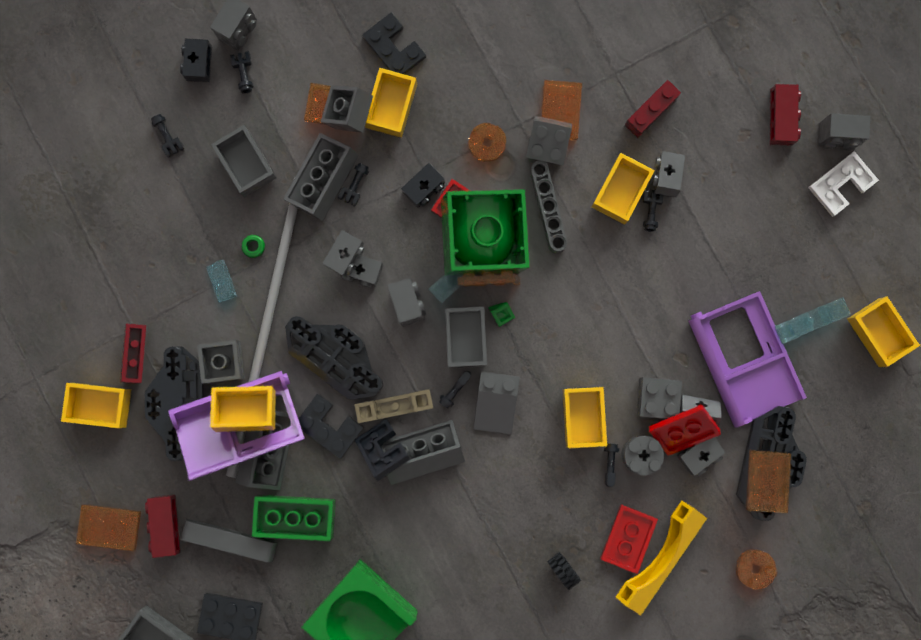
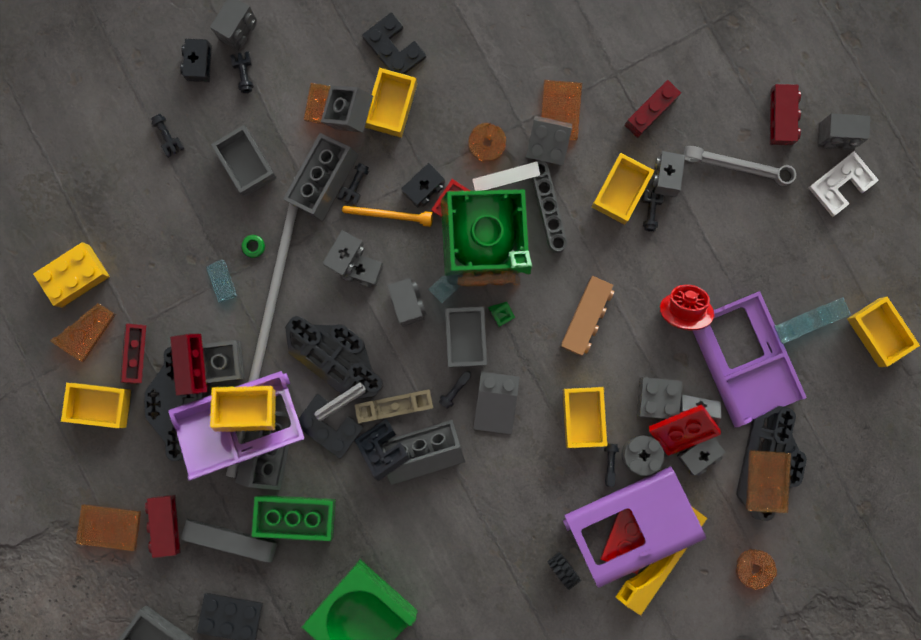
none -> yellow piece [33,242,110,308]
none -> clear orange wing [50,303,116,362]
none -> dark red brick [170,334,207,396]
none -> light grey axle [314,383,366,421]
none -> light orange piece [342,206,433,227]
none -> white sticker [473,162,540,191]
none -> green slope [509,251,532,274]
none -> medium nougat brick [560,276,614,356]
none -> medium lavender piece [563,466,706,588]
none -> red piece [660,285,714,330]
none -> light grey piece [683,146,796,186]

